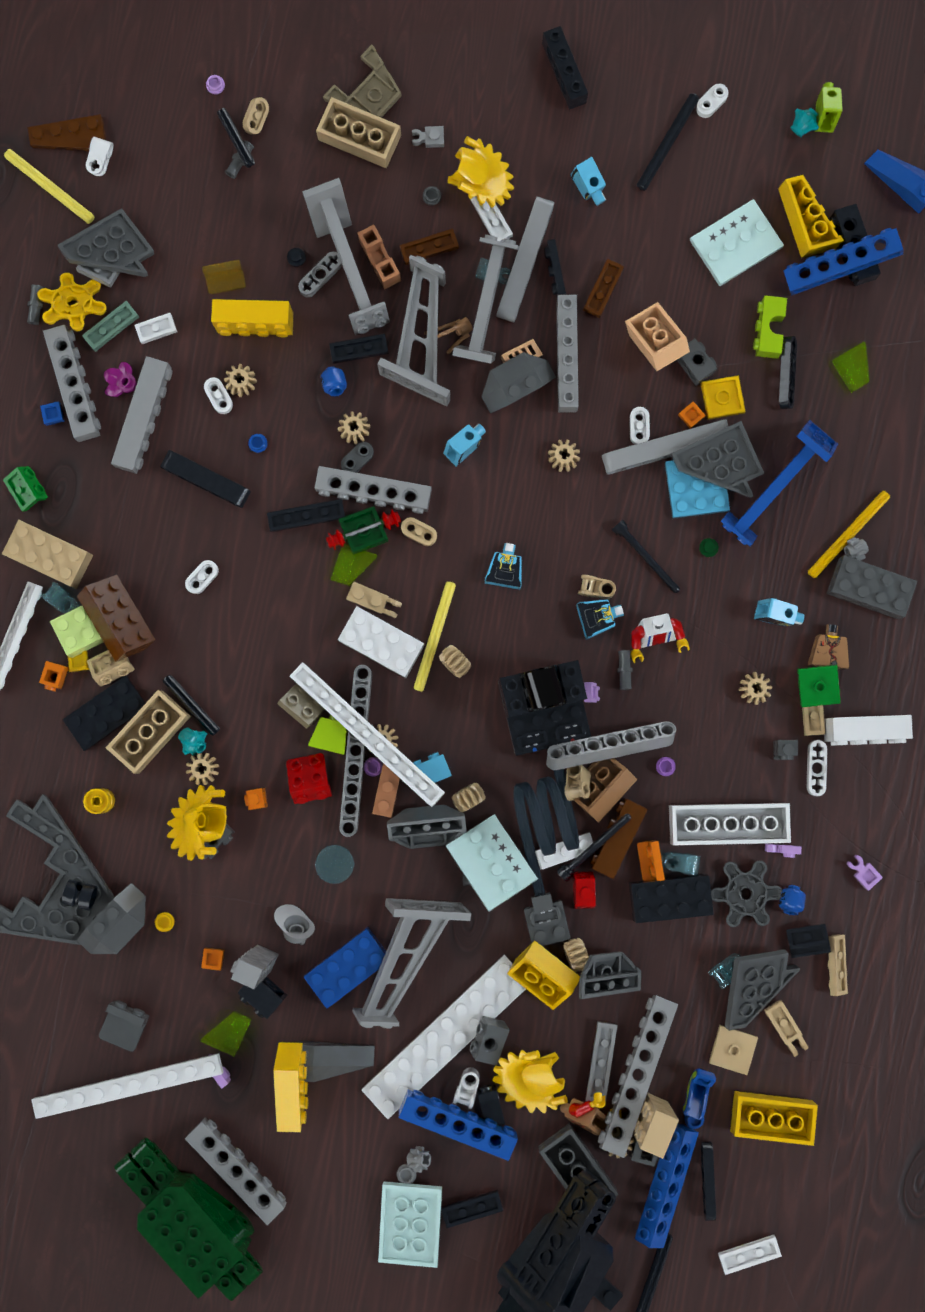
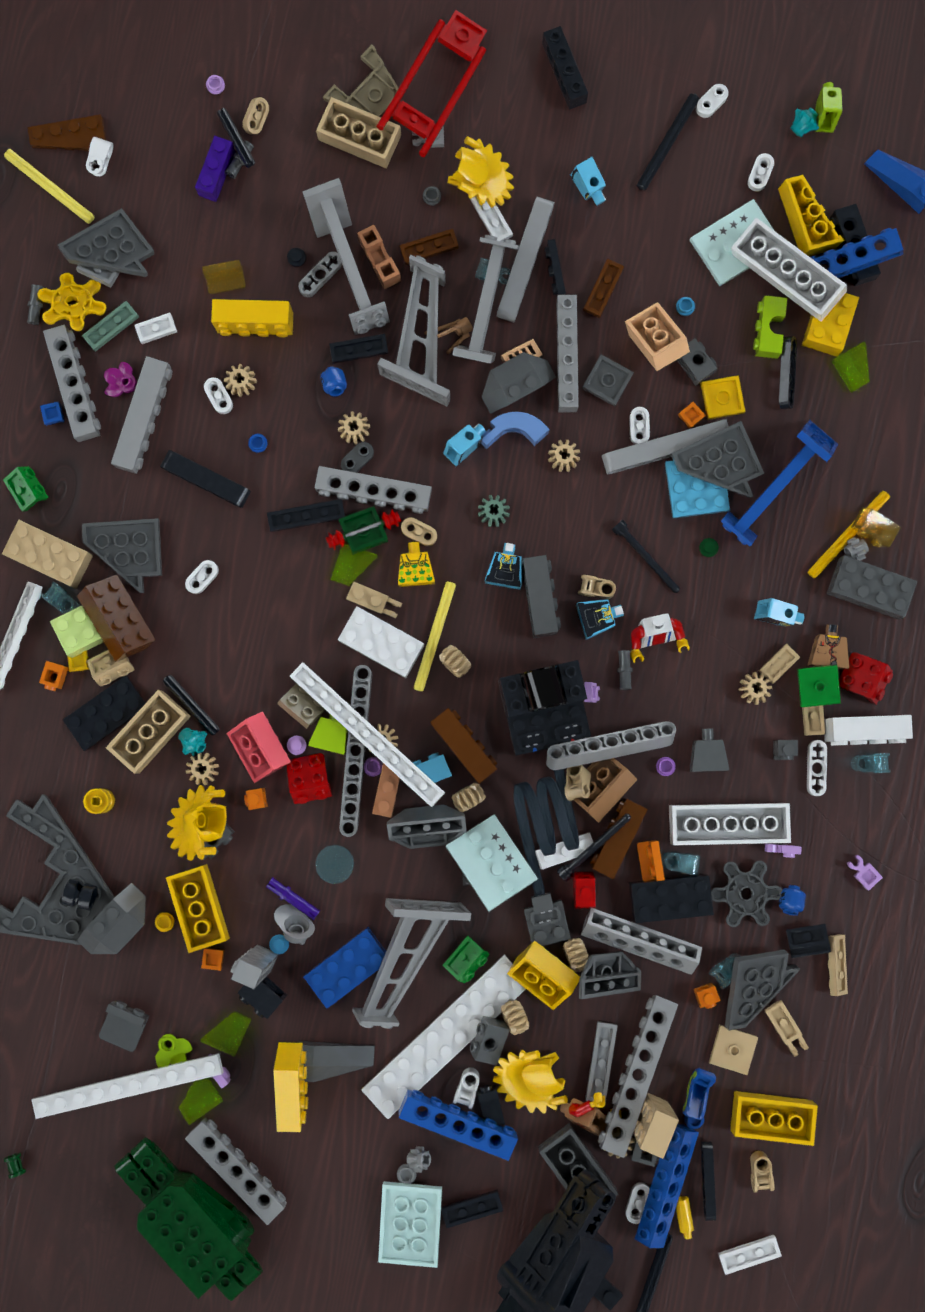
none -> dark green bush [3,1152,26,1179]
none -> dark grey wing [82,518,162,593]
none -> lime plate [155,1034,193,1068]
none -> yellow brick [166,864,230,953]
none -> clear neon green wing [179,1078,223,1125]
none -> dark purple brick [195,136,236,202]
none -> coral slope [226,712,291,783]
none -> dark purple pin [266,877,320,920]
none -> dark azure plate [269,934,289,954]
none -> lavender plate [287,736,306,755]
none -> red plate [376,10,487,157]
none -> yellow torso [398,542,435,587]
none -> reddish brown brick [430,708,498,783]
none -> green bracket [442,936,489,984]
none -> sand green gear [478,495,510,527]
none -> medium blue arch [481,412,549,449]
none -> tan gear [501,1000,529,1035]
none -> dark grey brick [522,555,561,638]
none -> light grey brick [581,908,702,975]
none -> dark grey plate [582,355,634,406]
none -> white plate [625,1182,650,1224]
none -> dark azure plate [676,297,695,316]
none -> yellow cylinder [676,1196,694,1239]
none -> dark grey torso [689,728,729,772]
none -> orange brick [693,983,720,1009]
none -> white brick [731,218,847,322]
none -> white plate [748,153,774,191]
none -> tan piece [750,1151,774,1192]
none -> tan plate [758,644,800,684]
none -> yellow brick [801,293,859,357]
none -> red bracket [839,652,893,705]
none -> clear yellow brick [851,507,901,548]
none -> clear light blue piece [851,753,891,773]

